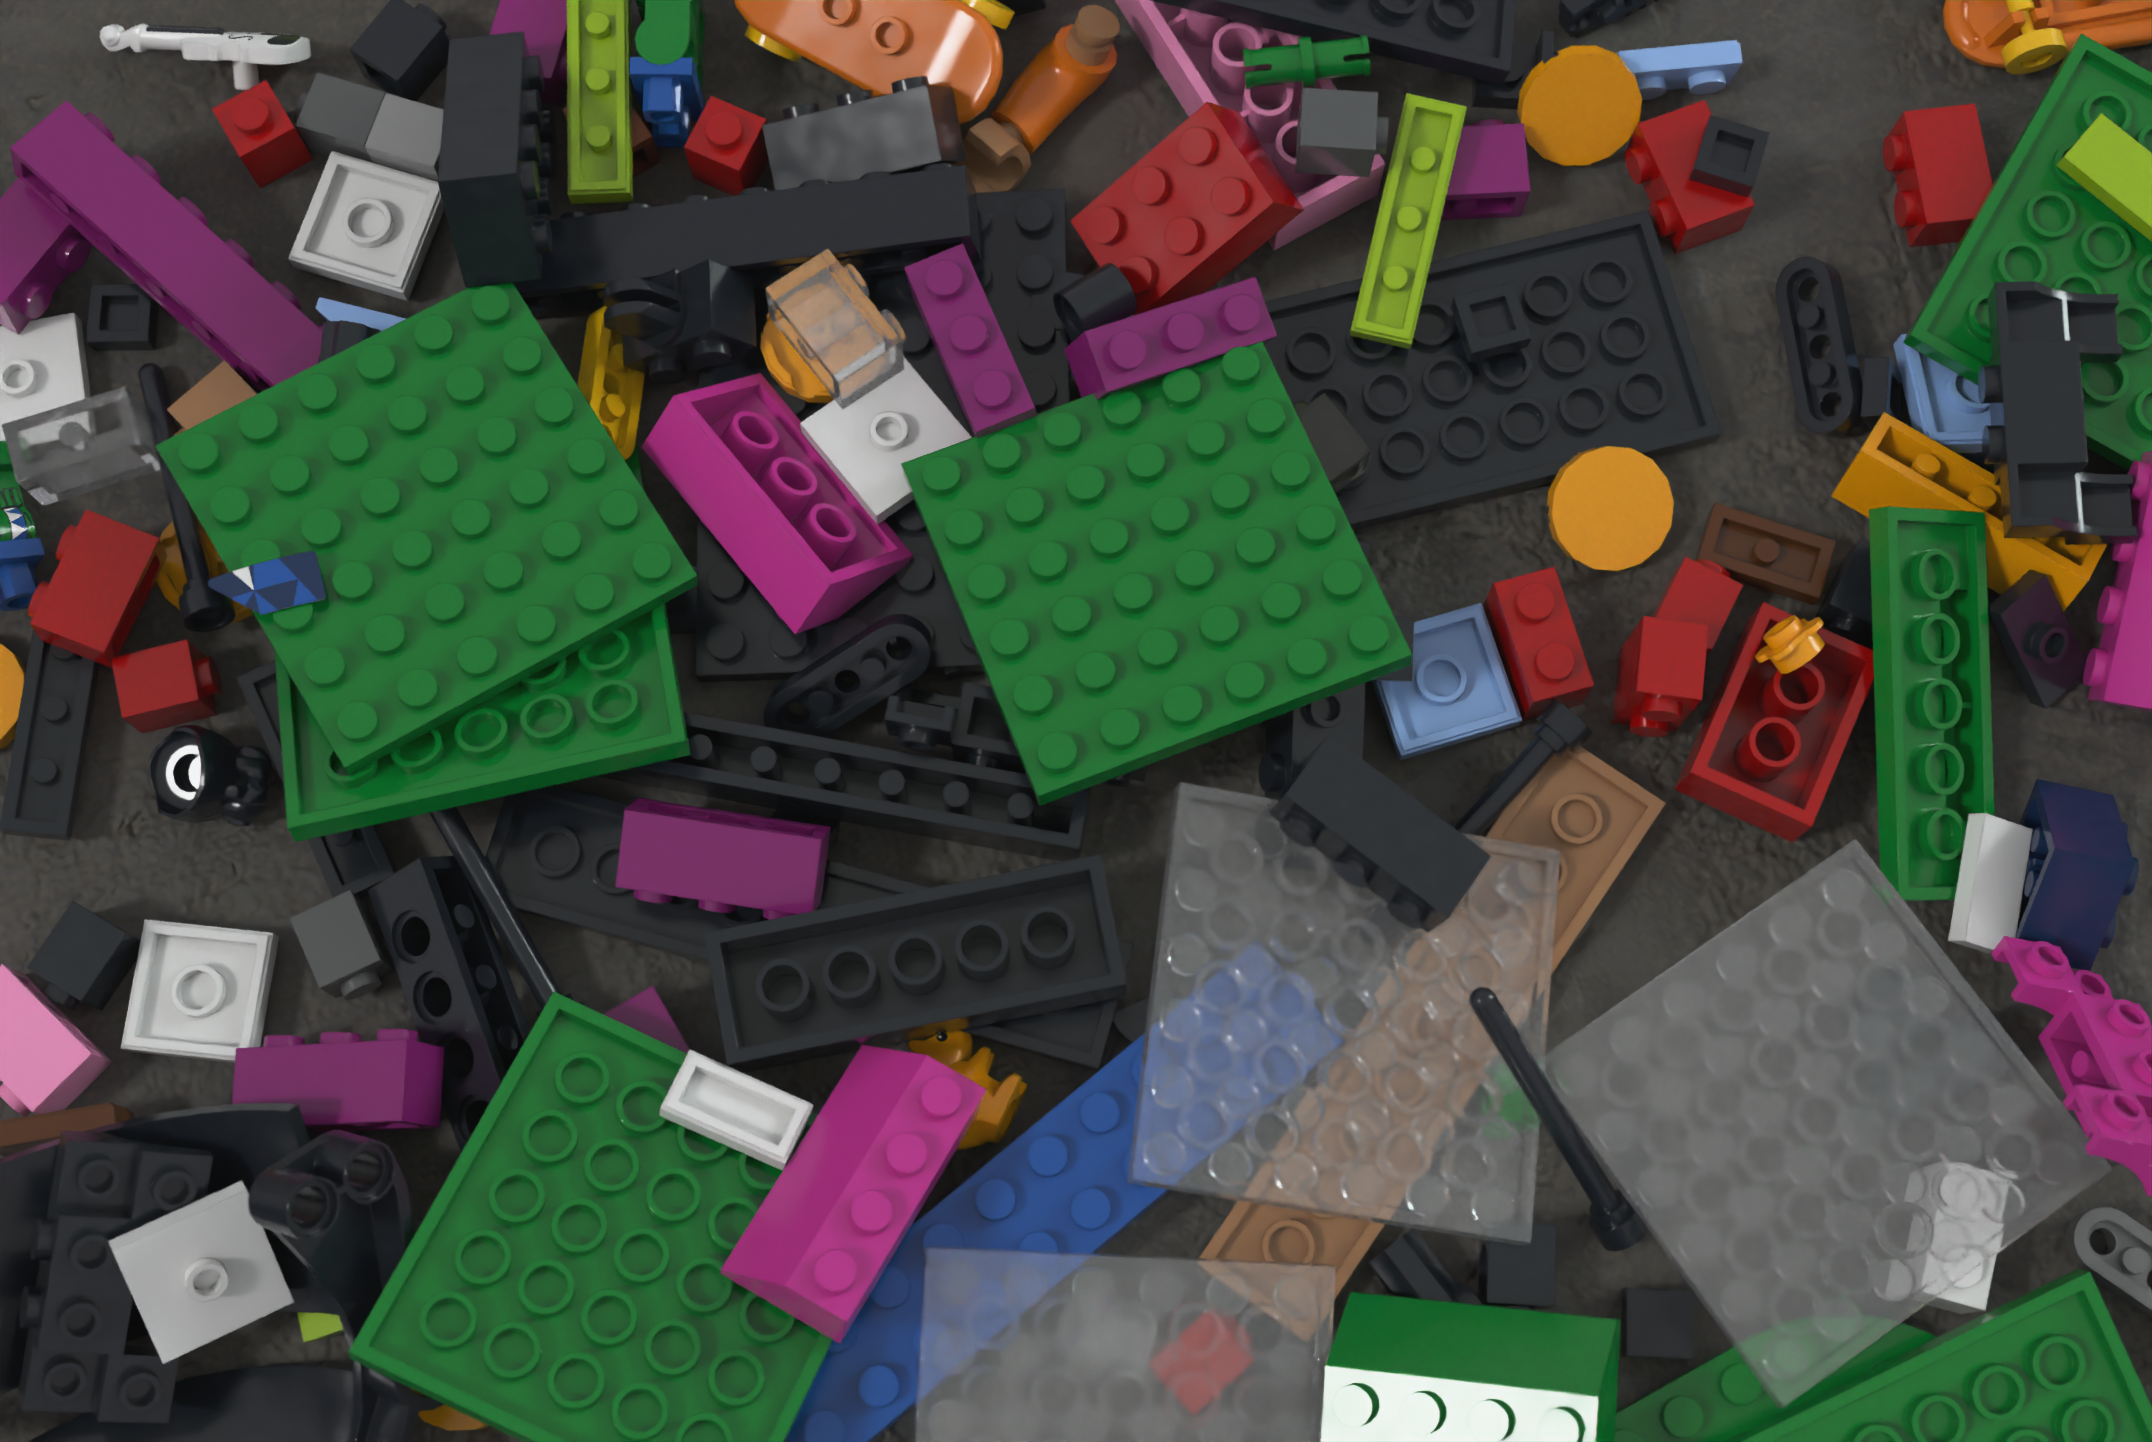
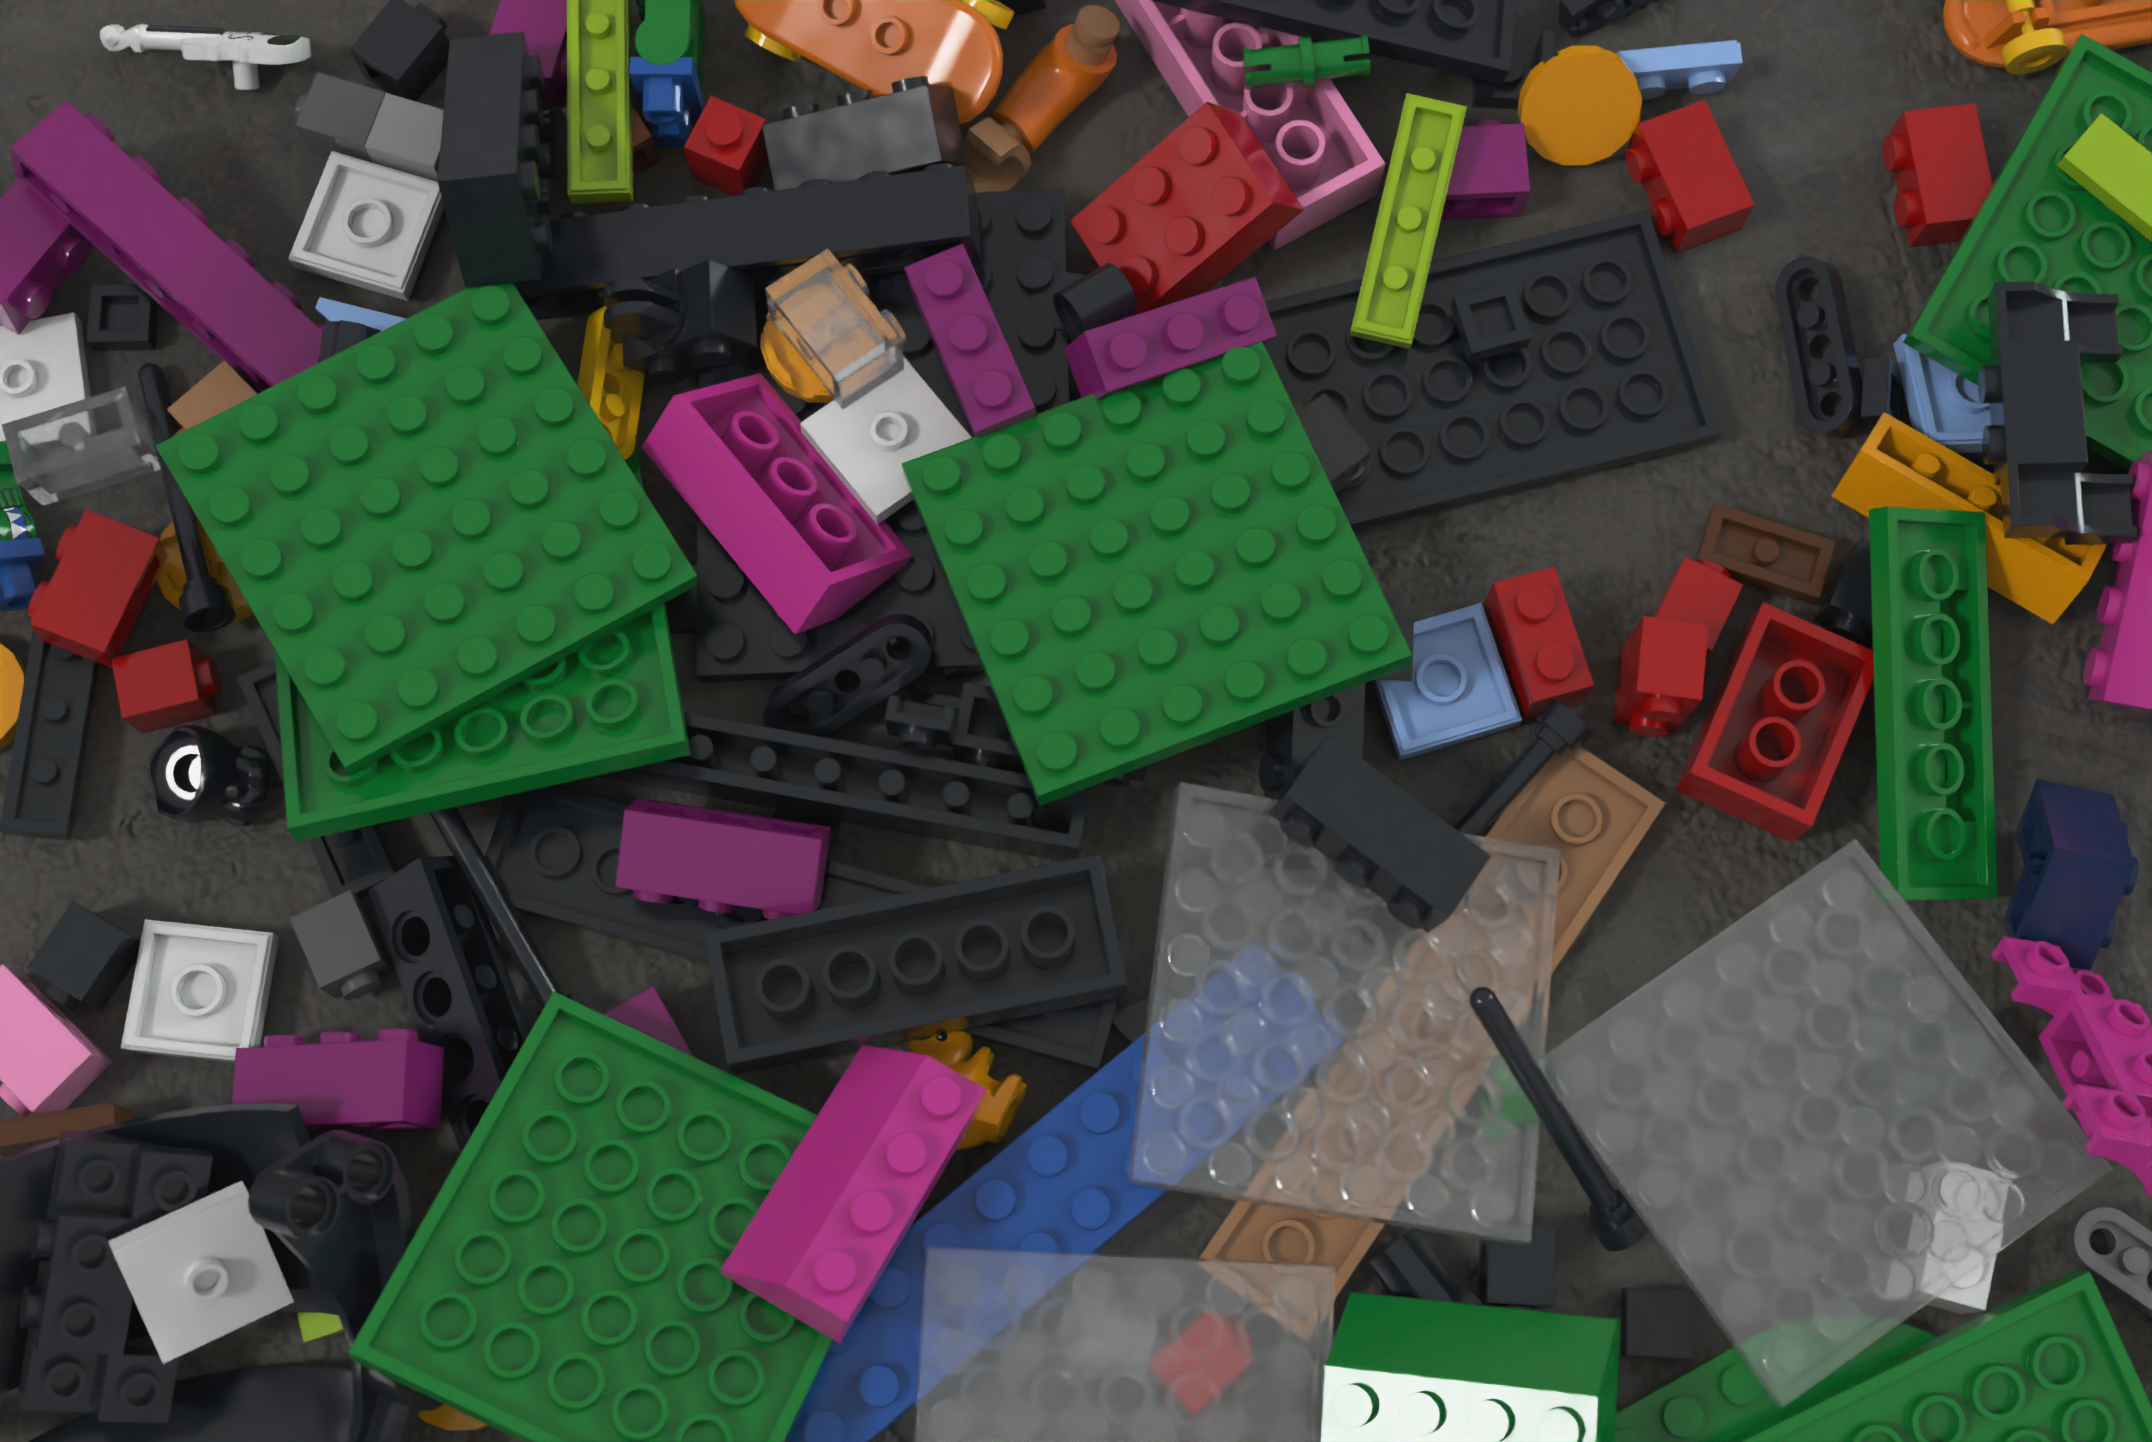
dark blue sticker [208,551,326,615] -> none
red brick [212,80,313,188] -> none
white tile [659,1050,814,1171] -> none
dark grey brick [1295,88,1388,177] -> none
light orange tile [1547,446,1674,571] -> none
black tile [1689,115,1770,197] -> none
light orange plate [1755,615,1825,674] -> none
white tile [1948,813,2033,954] -> none
black plate [1988,570,2086,709] -> none

